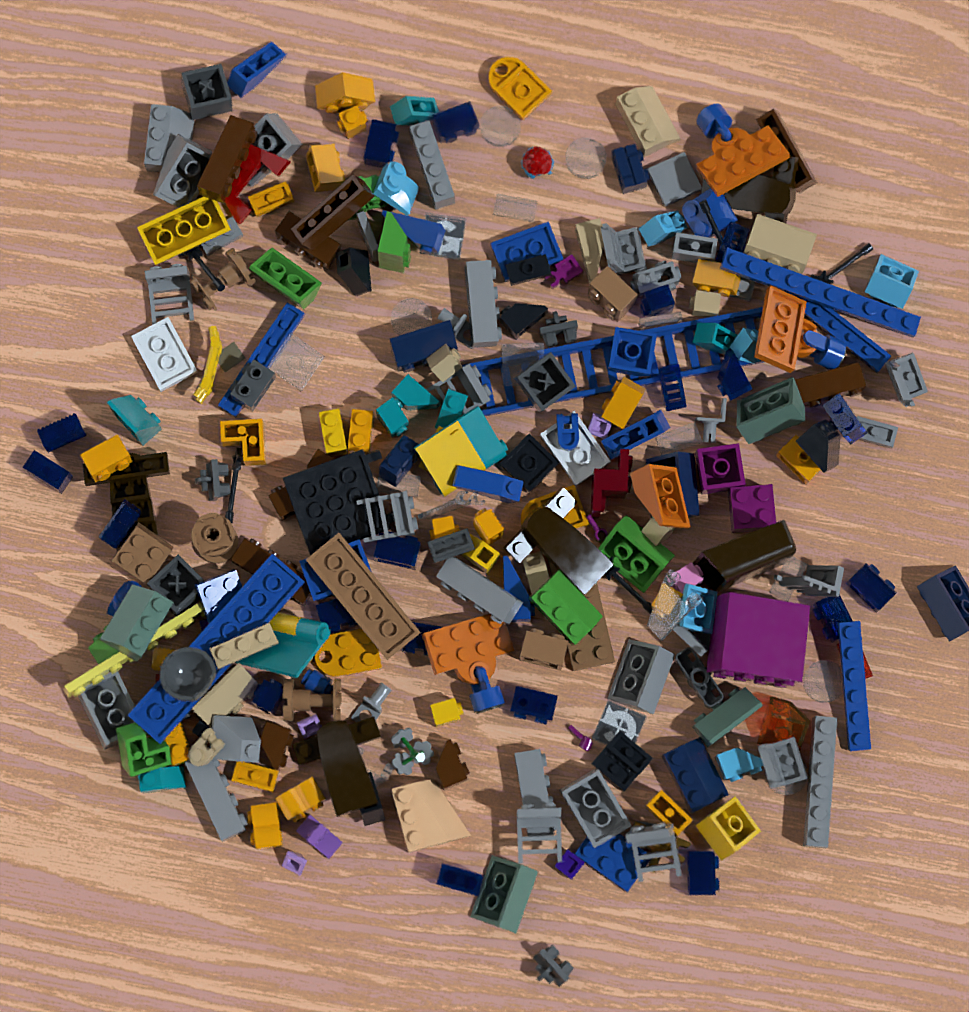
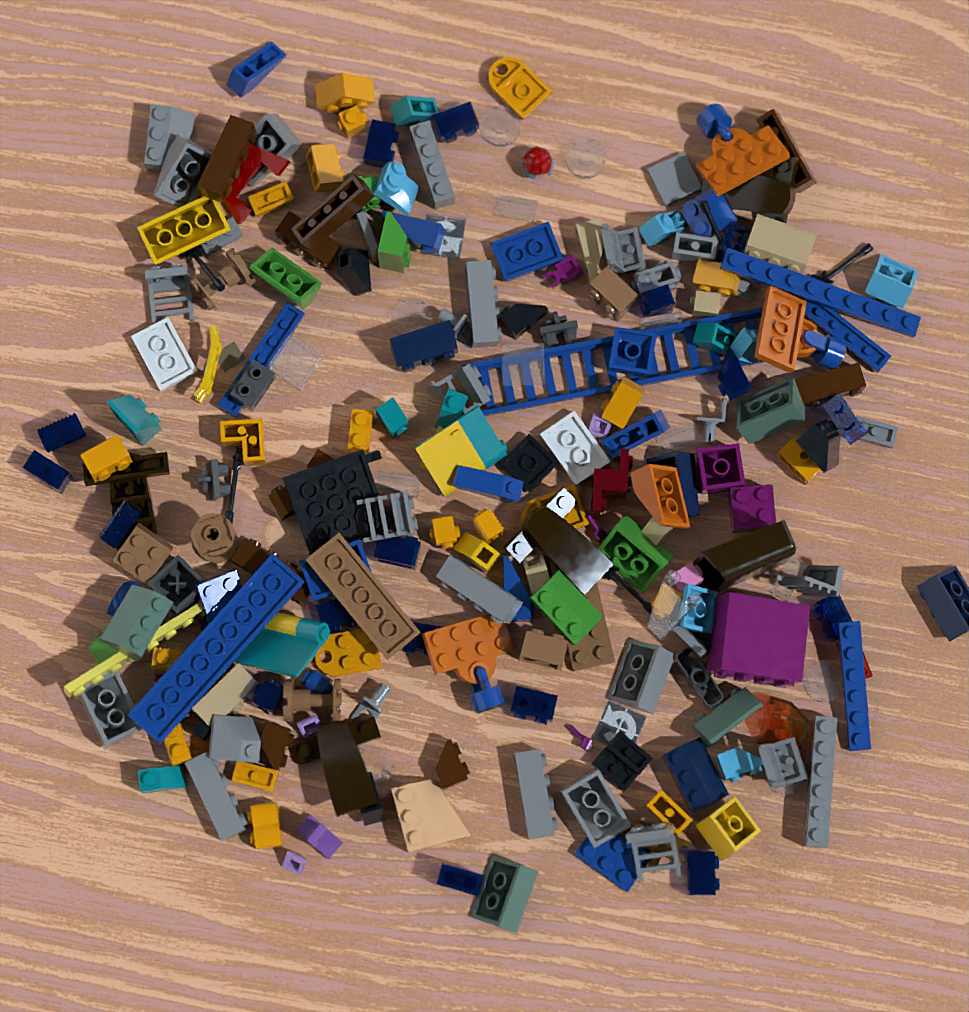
bright green brick [116,723,171,777] -> none
dark grey cylinder [160,647,216,702] -> none
dark grey brick [181,64,232,120] -> none
tan plate [188,728,225,766] -> none
tan plate [210,623,278,669] -> none
light orange brick [275,777,326,823] -> none
yellow brick [319,408,348,457] -> none
dark blue brick [379,435,419,487] -> none
teal slope [391,374,440,410] -> none
light grey plant [391,728,434,775] -> none
clear flag [418,491,485,519] -> none
tan brick [426,344,462,382] -> none
dark grey plate [427,528,475,563] -> none
yellow brick [430,698,464,727] -> none
black plate [505,254,551,286] -> none
dark grey brick [514,352,576,412] -> none
light grey plate [516,804,562,863] -> none
dark grey hips [533,945,574,987] -> none
dark purple plate [554,849,585,880] -> none
blue plate [556,413,579,451] -> none
dark blue brick [611,144,650,194] -> none
tan slope [616,86,680,157] -> none
clear blue slope [658,363,687,411] -> none
clear blue brick [846,563,897,613] -> none
light grey plate [885,352,928,407] -> none

